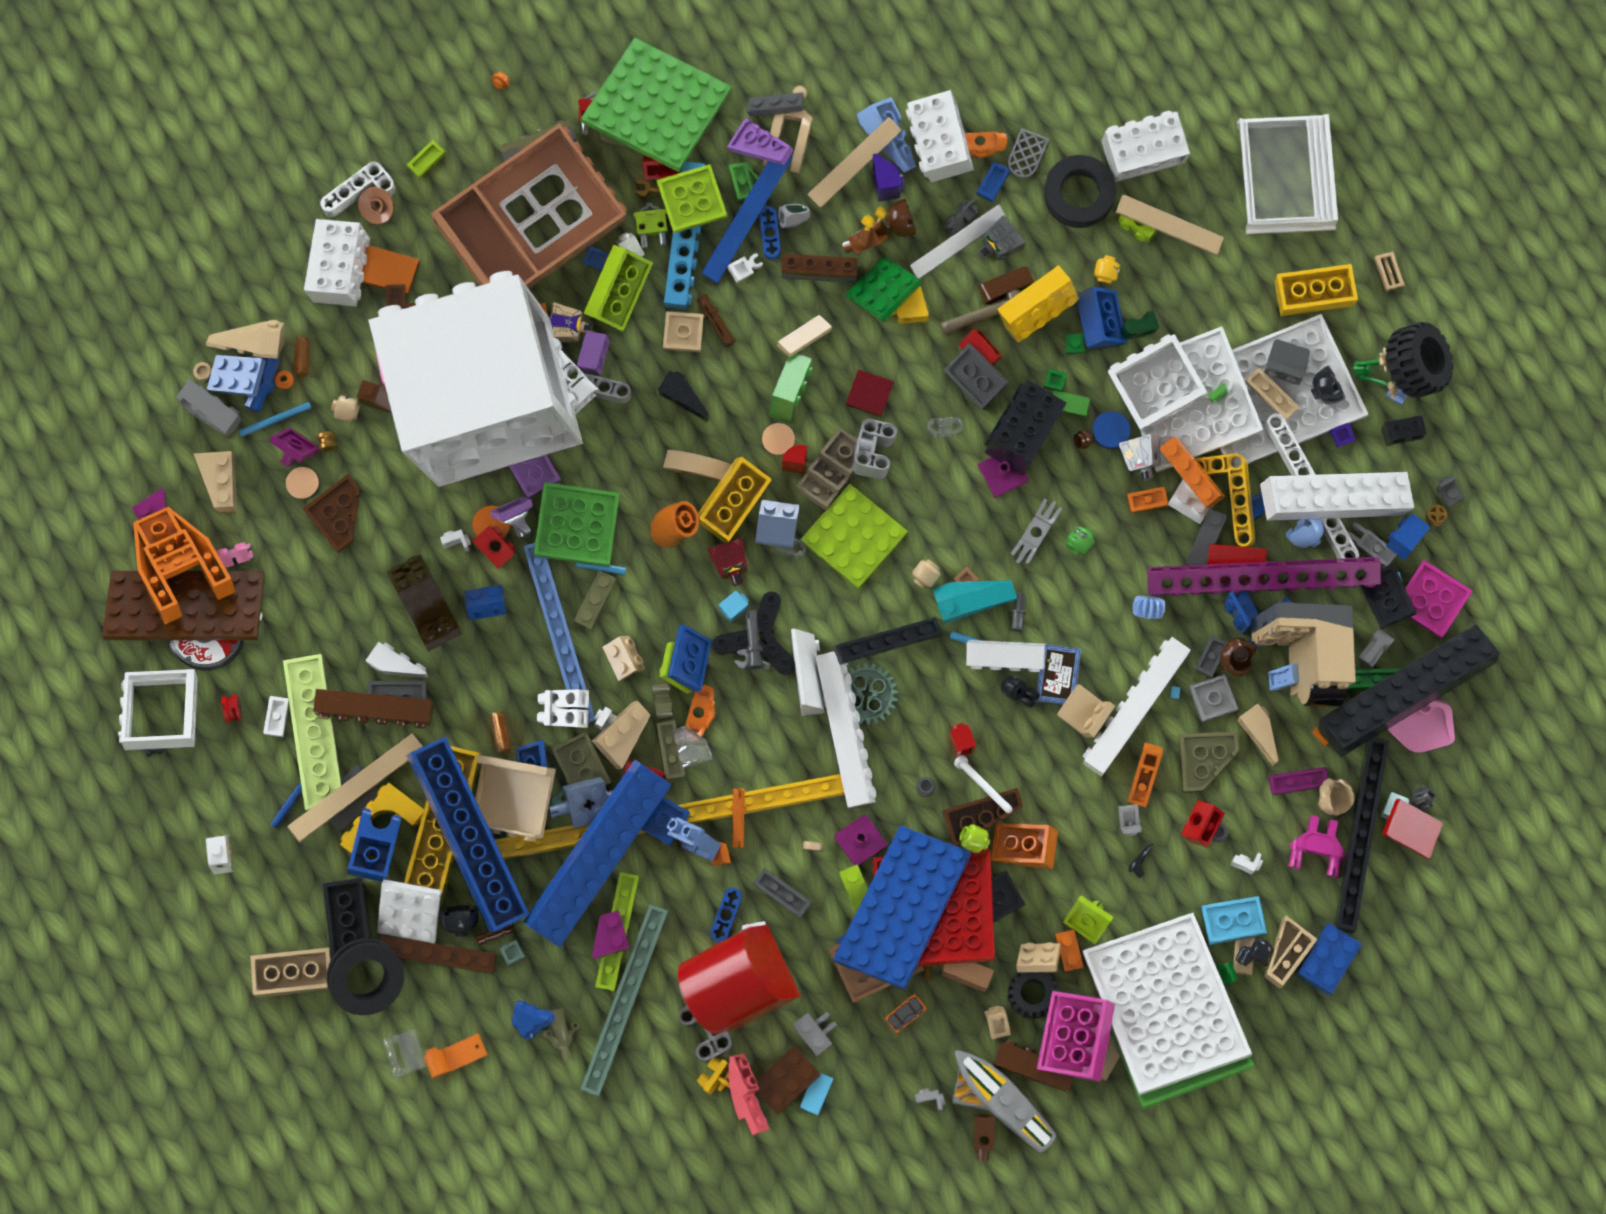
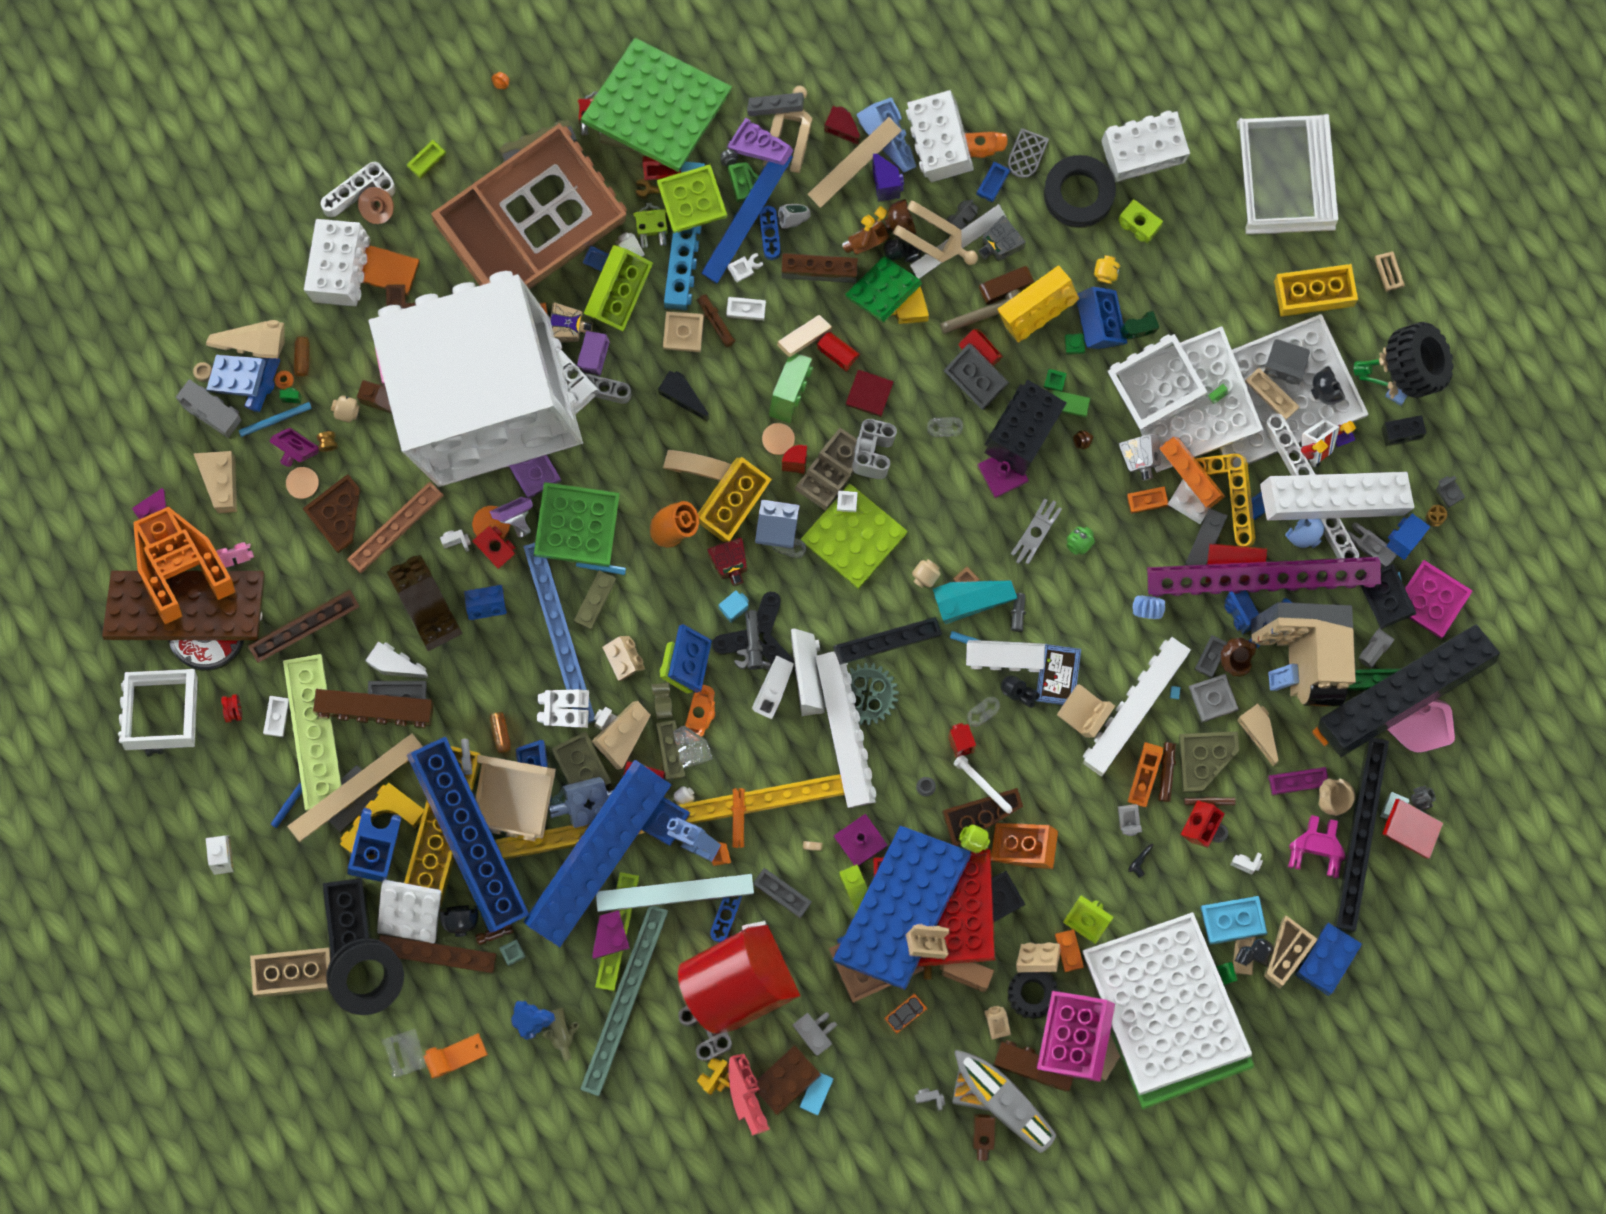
blue tile [1093,411,1130,449] -> none
tan tile [1116,195,1224,255] -> none
none -> reddish brown brick [248,589,360,663]
none -> green plate [279,388,302,404]
none -> nougat tile [347,482,443,574]
none -> light grey bar [461,739,472,775]
none -> light aqua tile [596,874,754,912]
none -> white piece [674,786,694,805]
none -> dark grey plate [720,149,739,166]
none -> white plate [727,297,766,321]
none -> white slope [752,656,794,719]
none -> red brick [817,332,860,372]
none -> dark red slope [824,106,860,145]
none -> white plate [837,491,858,512]
none -> black piece [884,236,922,263]
none -> tan piece [893,200,978,265]
none -> tan bracket [906,924,949,959]
none -> clear beam [967,697,1000,727]
none -> reddish brown pin [1158,742,1176,802]
none -> reddish brown piece [1184,797,1236,806]
none -> torso [1301,419,1356,467]

